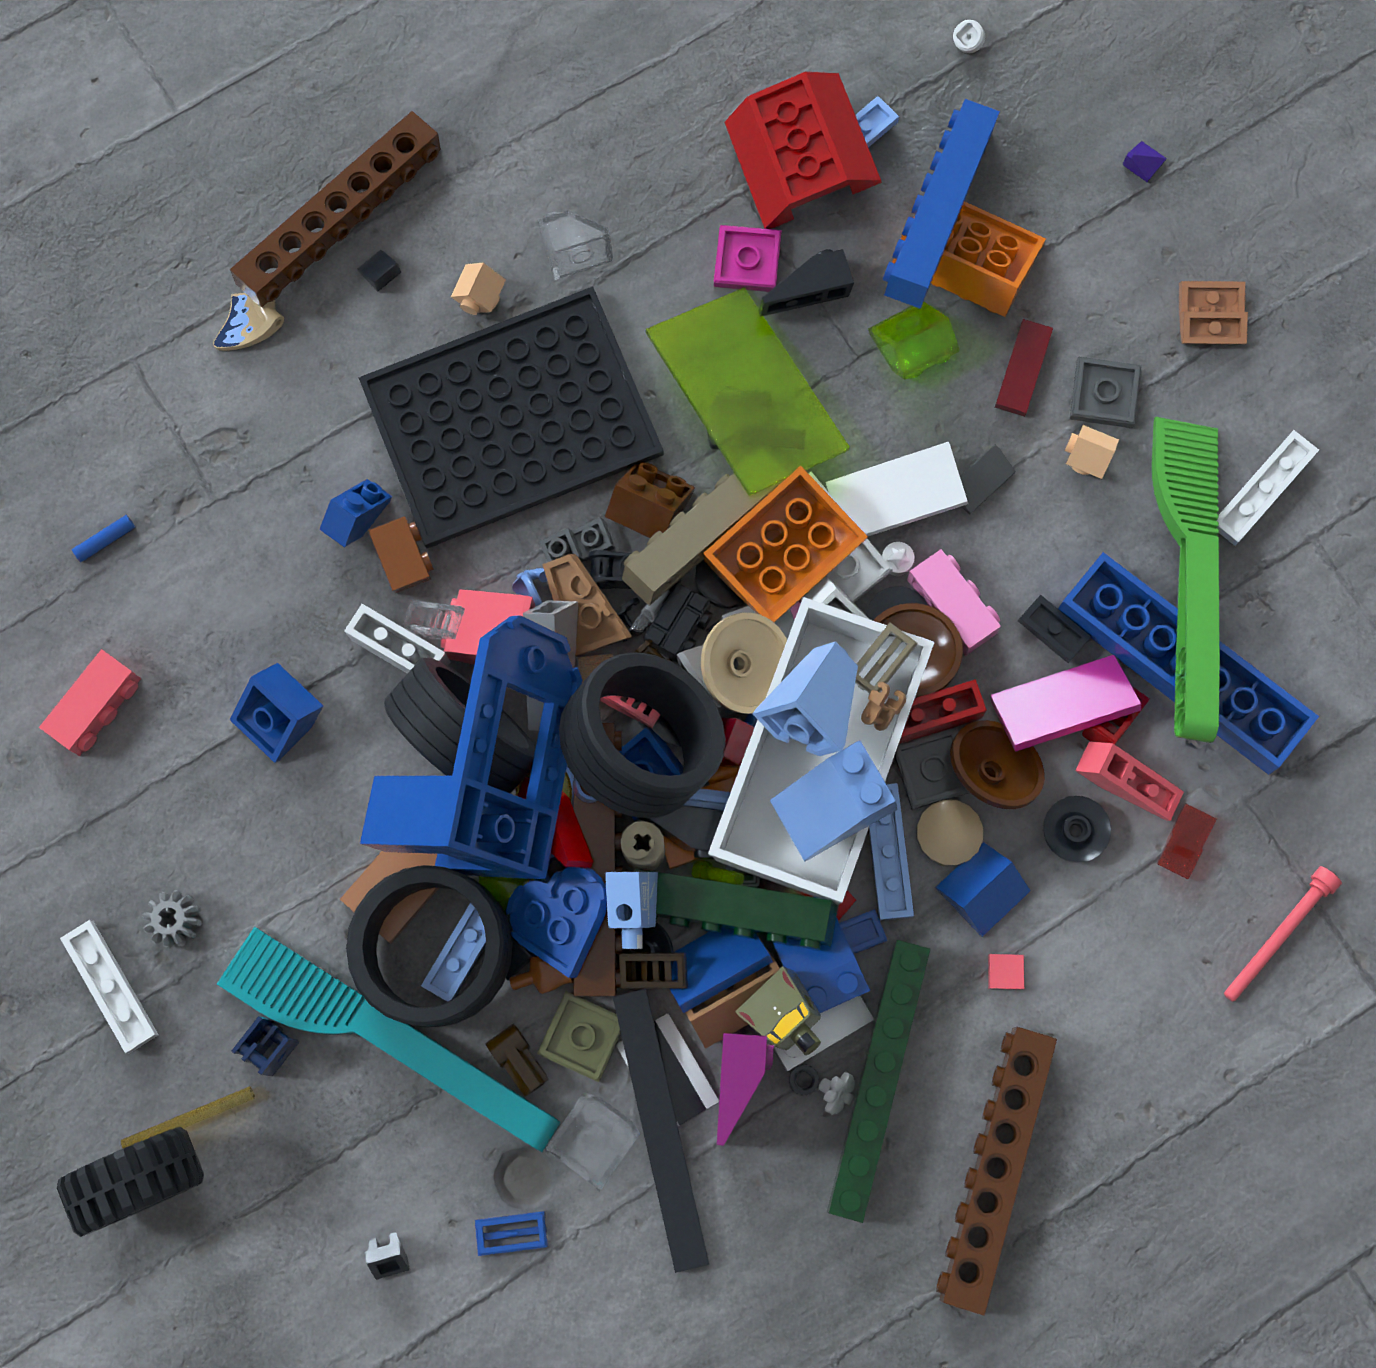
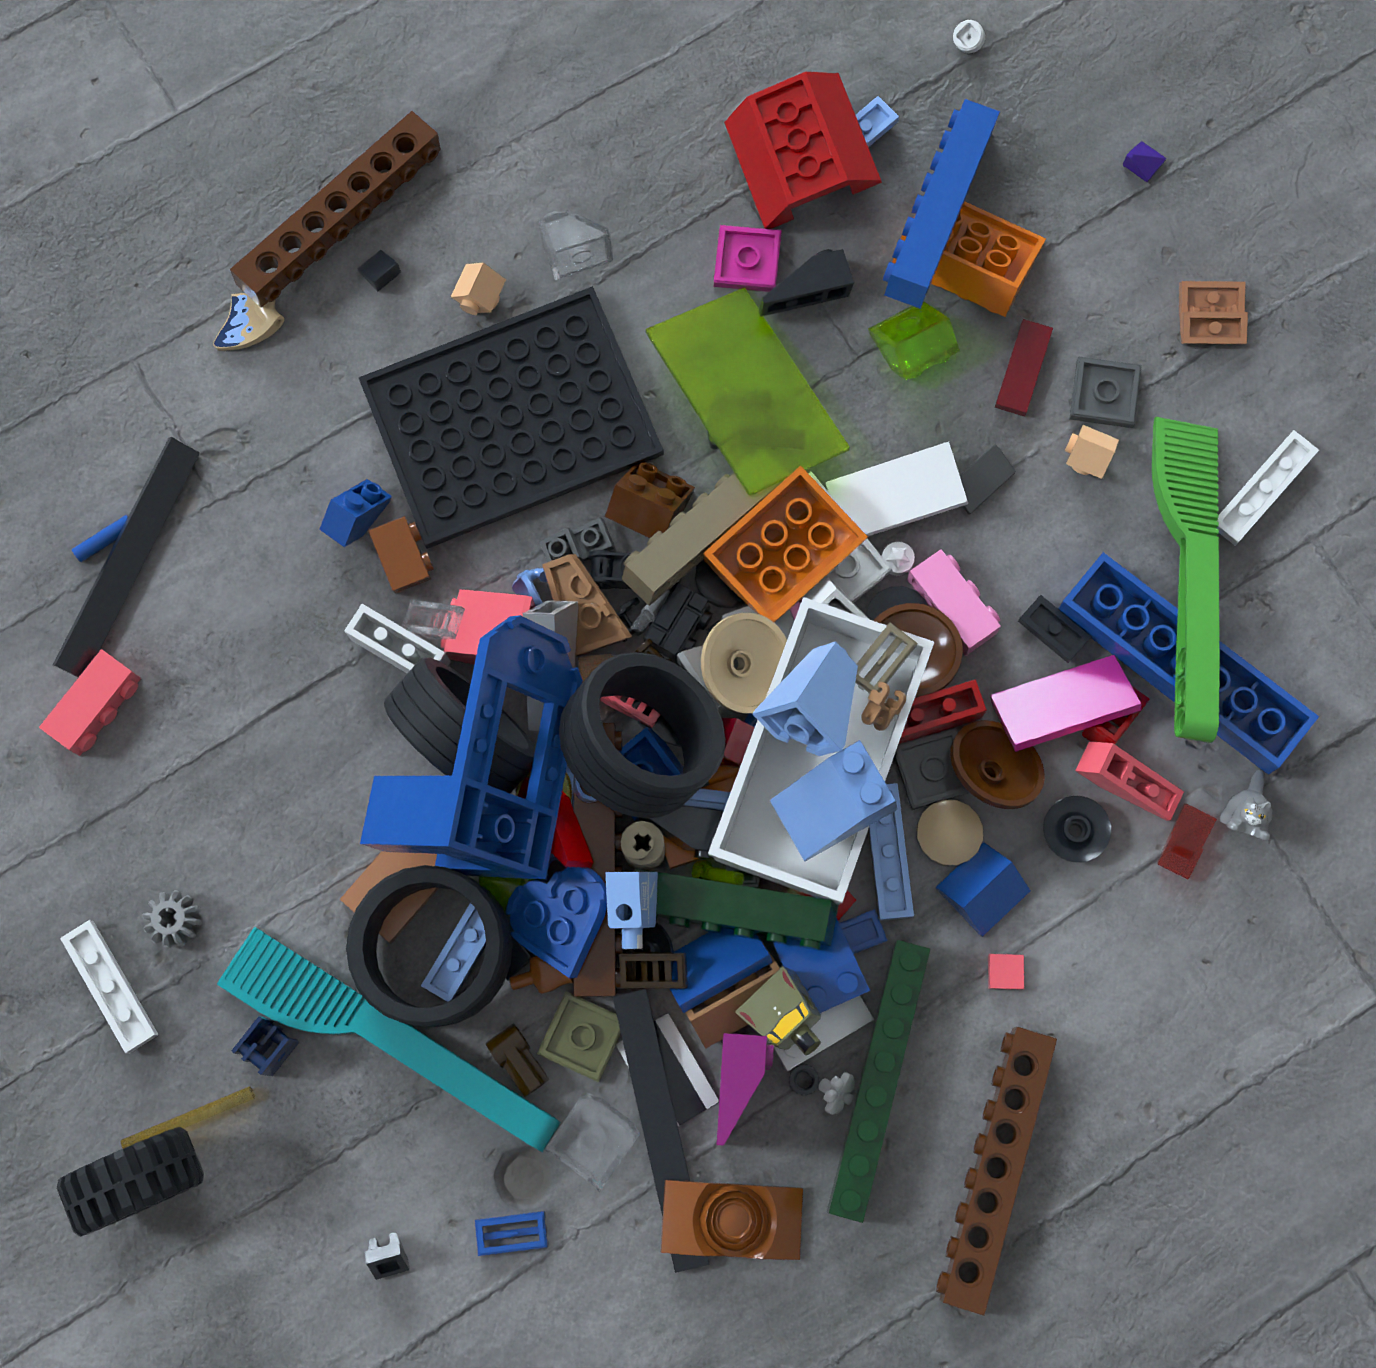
blue slope [230,663,323,763] -> none
coral piece [1224,866,1342,1002] -> none
none -> black tile [53,437,200,678]
none -> dark orange slope [660,1180,803,1260]
none -> light grey animal [1220,769,1273,841]

